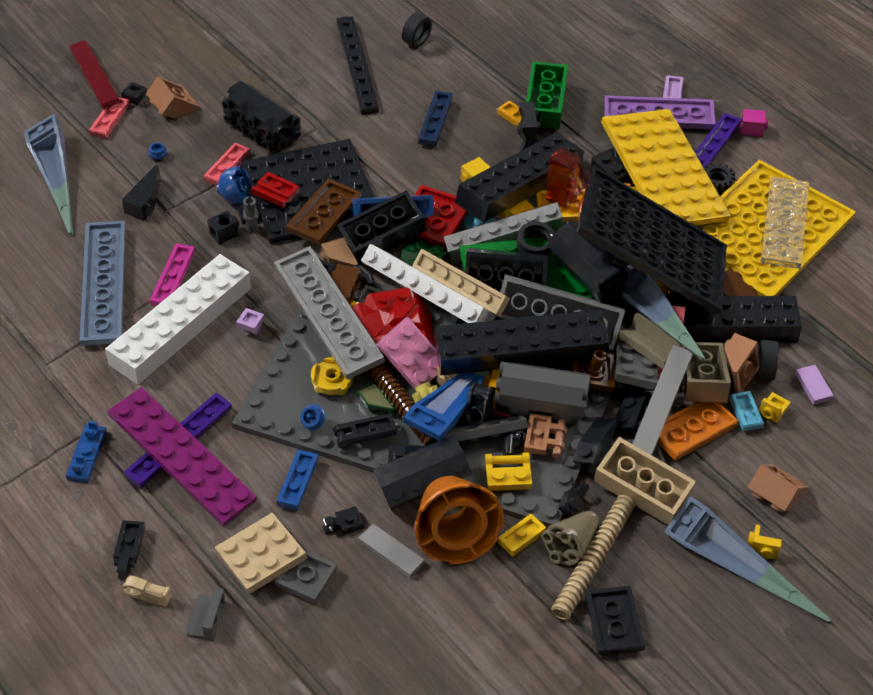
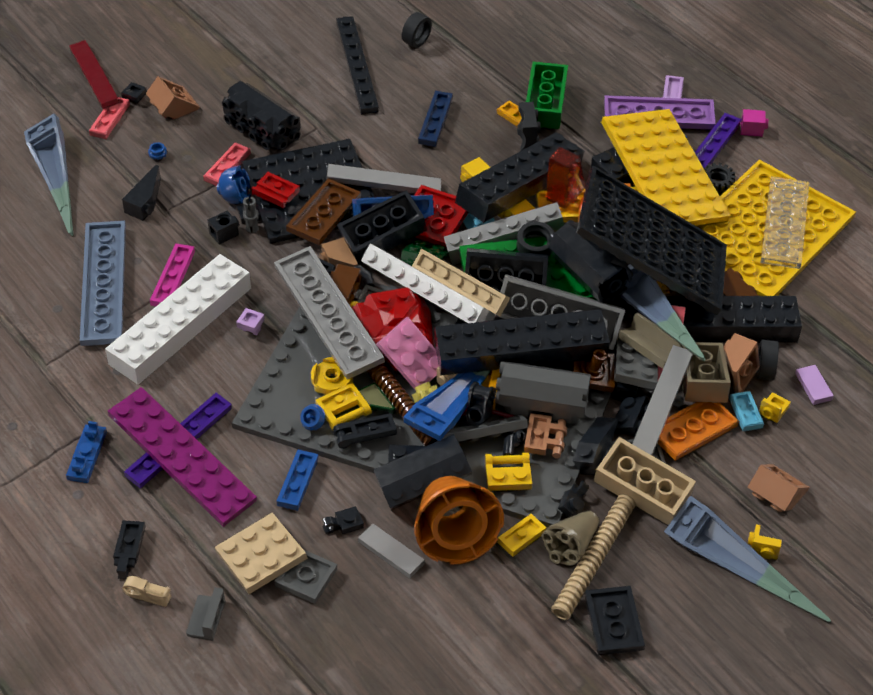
none -> yellow plate [315,383,372,431]
none -> light grey tile [327,164,441,193]

